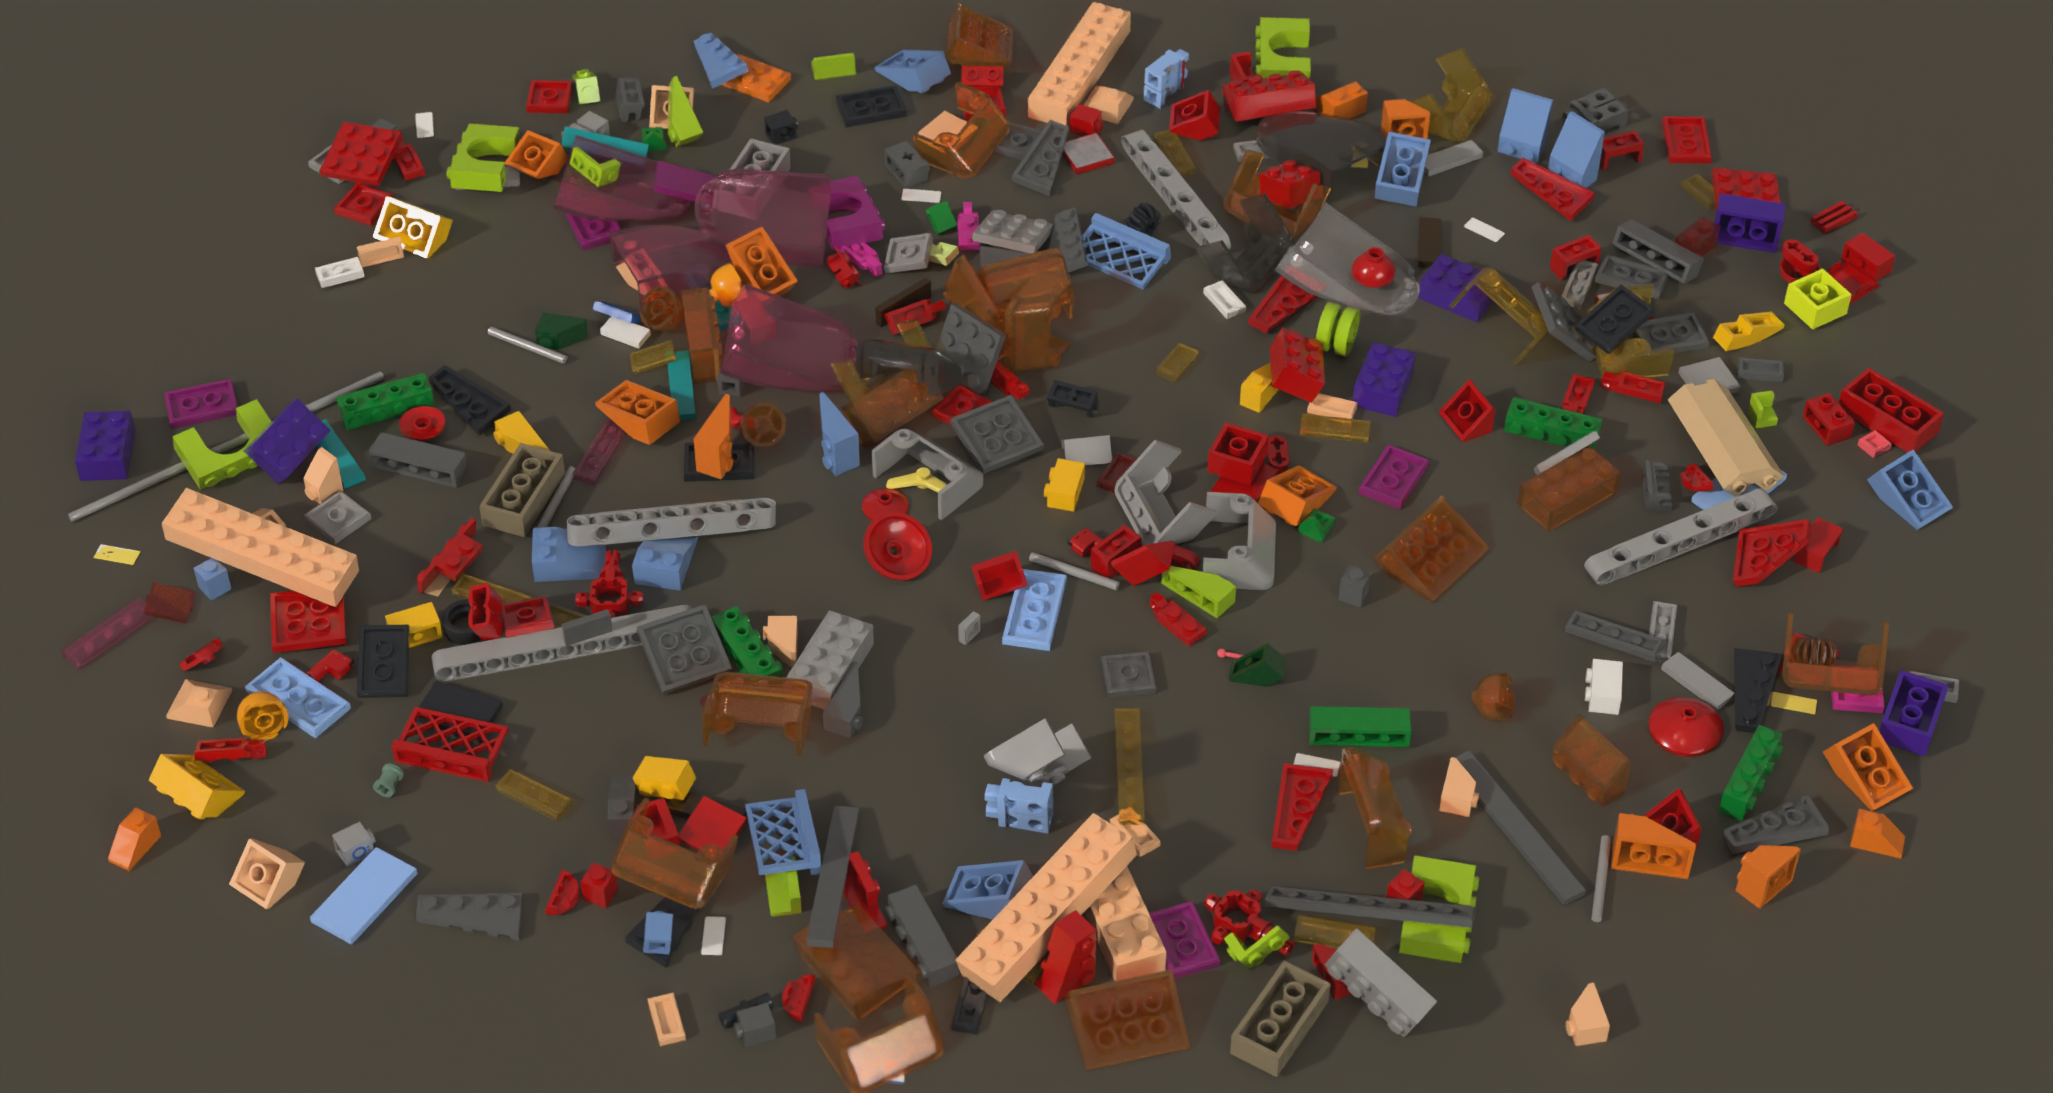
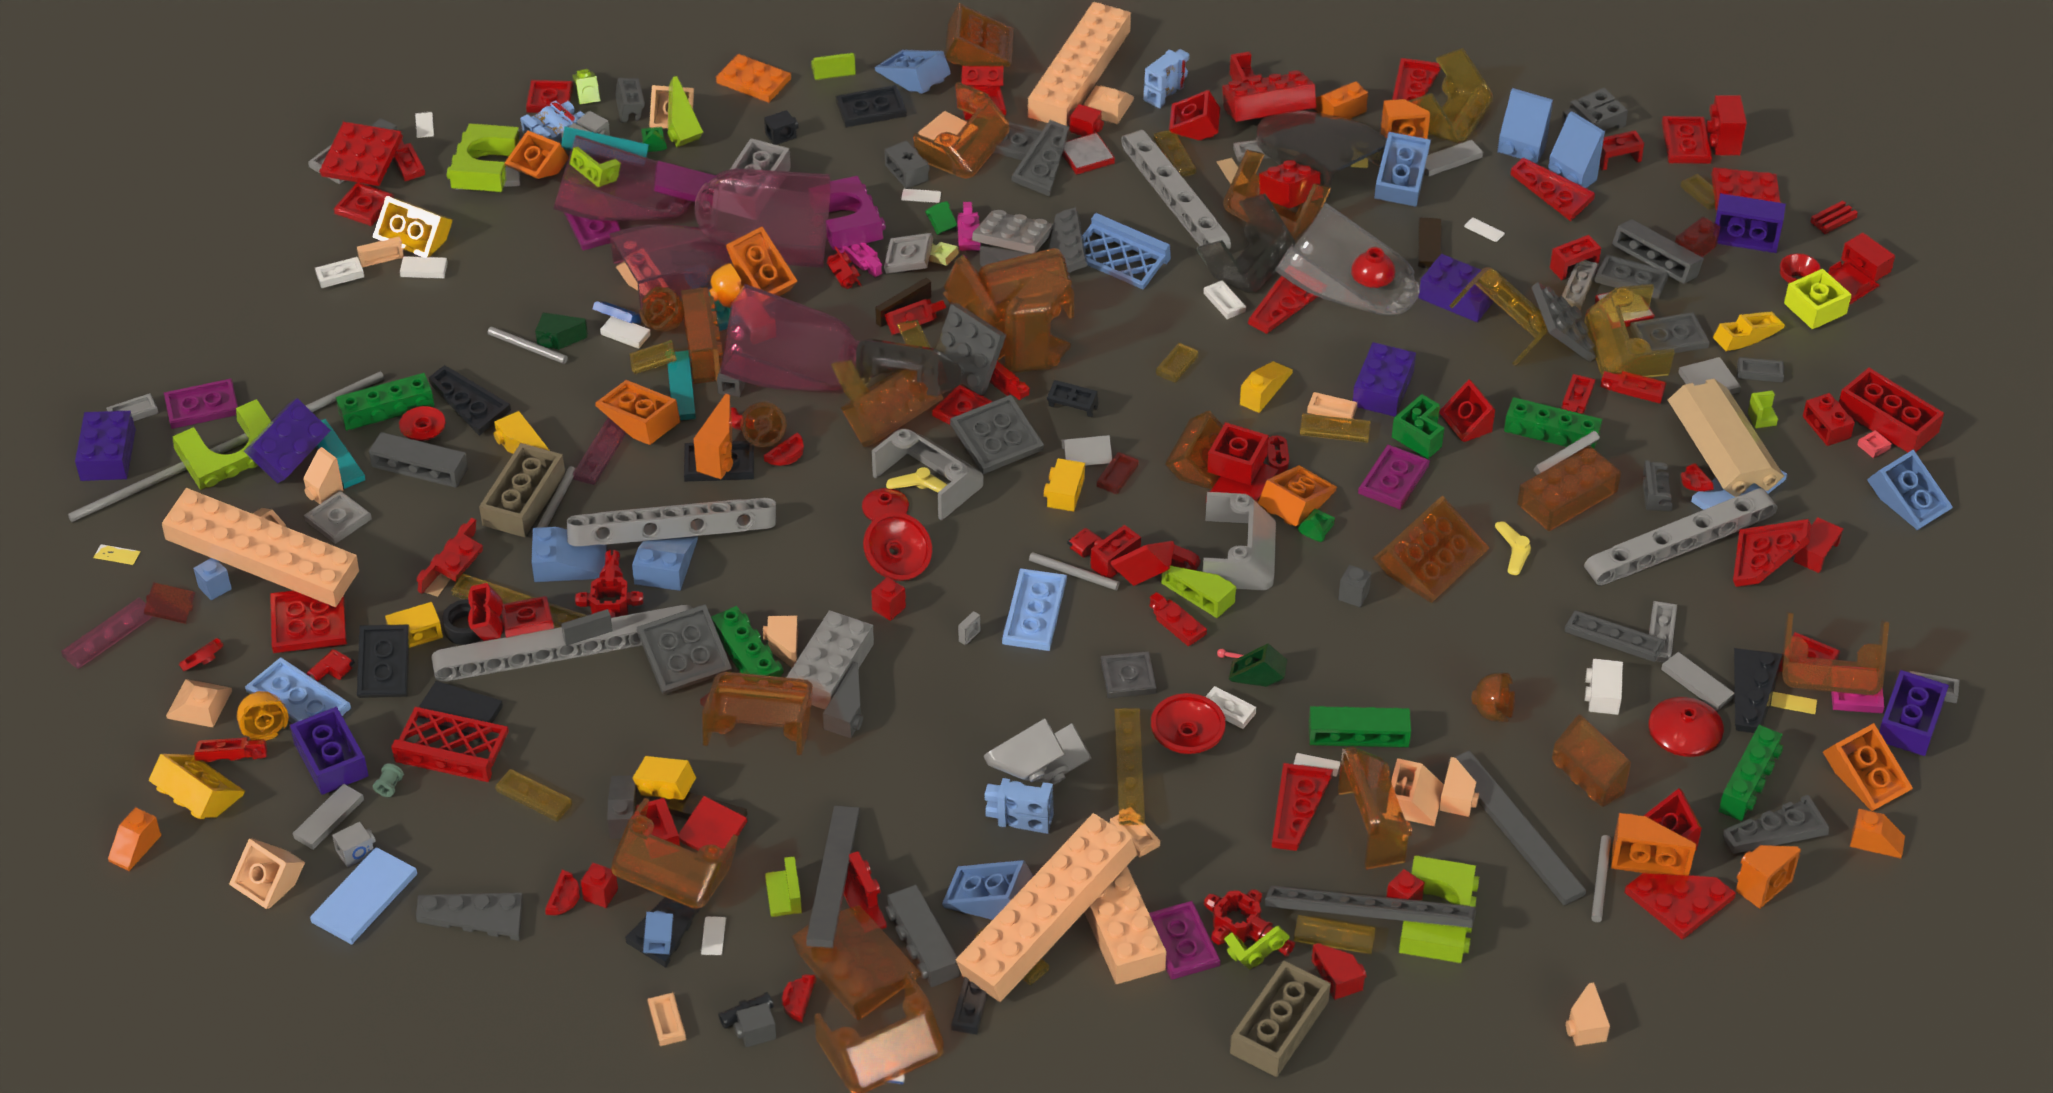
medium blue wing [693,33,748,89] -> none
medium blue fence [745,789,821,875] -> none
medium blue slope [819,392,860,476] -> none
red panel [971,551,1028,601] -> none
red wedge [1035,910,1096,1004] -> none
clear orange slope [1065,969,1190,1070] -> none
light grey windscreen [1114,440,1217,546] -> none
black gear [1125,202,1161,235] -> none
lime arch [1255,17,1311,79] -> none
red brick [1270,327,1325,403] -> none
lime wheel [1316,302,1360,357] -> none
light grey brick [1324,928,1437,1037] -> none
black tile [1575,284,1655,355] -> none
red beam [1781,239,1819,273] -> none
reddish brown gear [1793,637,1836,666] -> none
none -> light grey tile [106,393,158,421]
none -> dark purple brick [290,706,369,795]
none -> light grey tile [293,784,364,850]
none -> white tile [400,256,448,278]
none -> light blue hips [520,101,585,144]
none -> red plate [764,432,804,466]
none -> red brick [871,577,906,621]
none -> red dish [1151,693,1226,754]
none -> clear orange slope [1165,411,1223,489]
none -> white plate [1206,686,1256,729]
none -> tan sticker [1216,158,1247,185]
none -> light nougat slope [1385,758,1444,826]
none -> red wing [1392,58,1442,106]
none -> green brick [1392,394,1444,459]
none -> light yellow piece [1495,521,1531,575]
none -> red plate [1624,873,1736,940]
none -> red brick [1707,95,1747,155]

